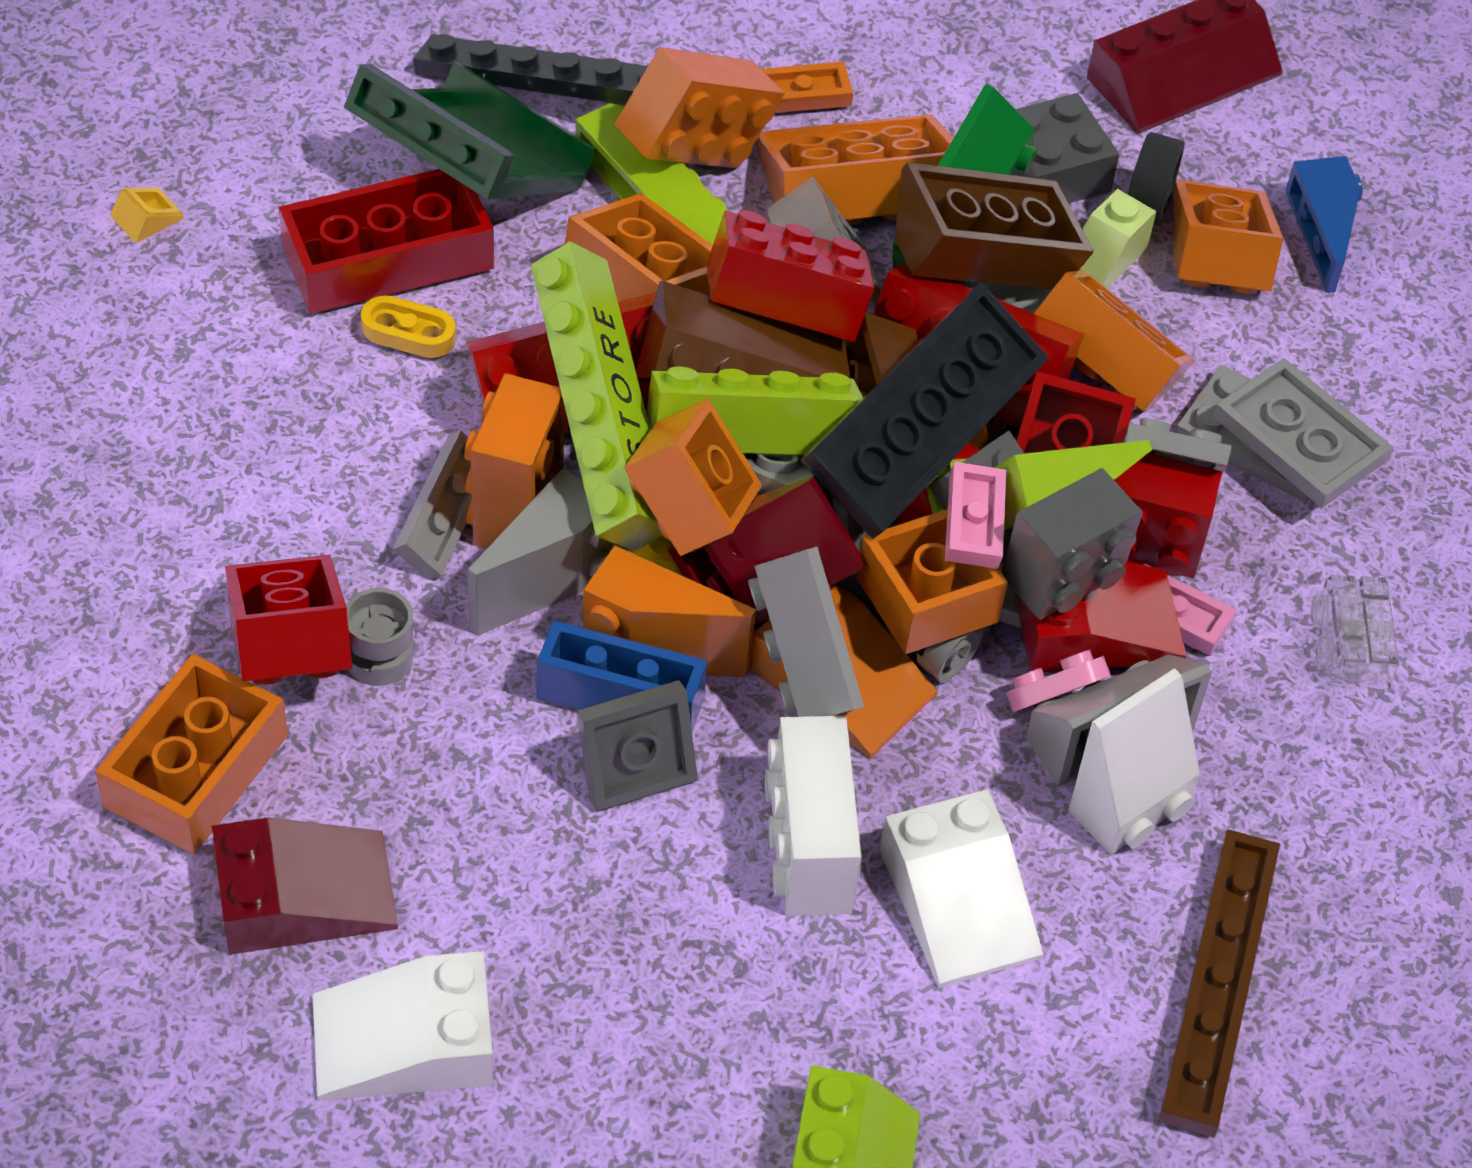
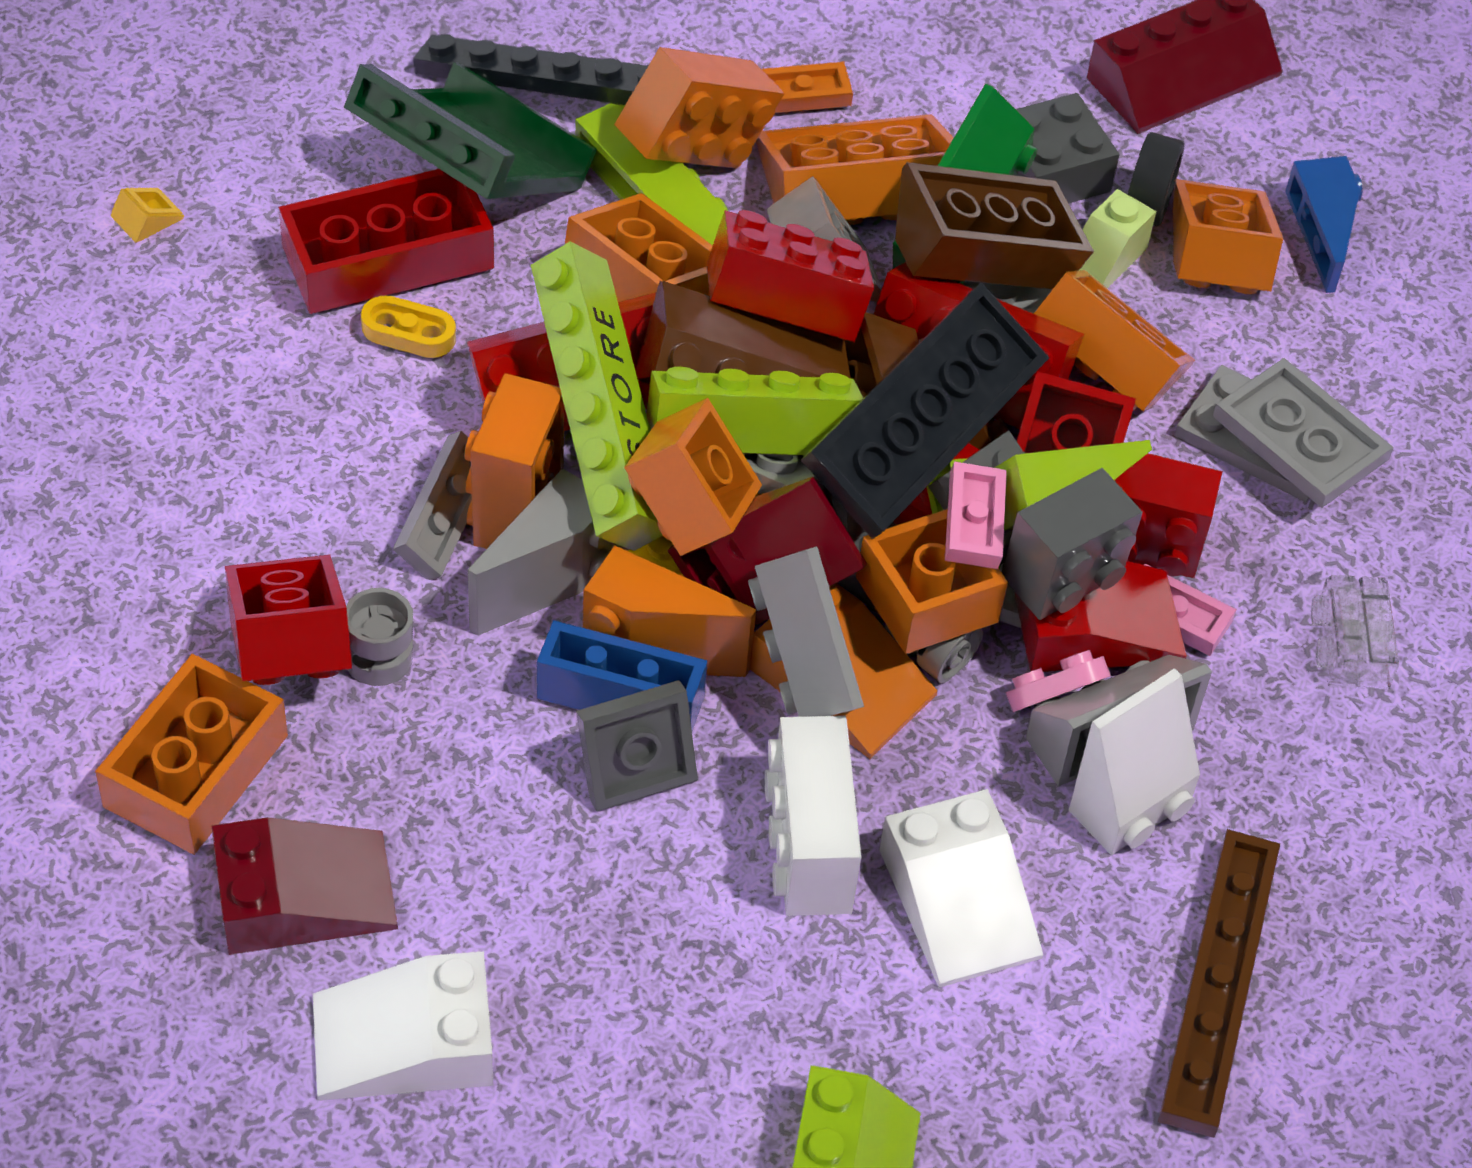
light grey plate [1124,418,1232,473] -> none

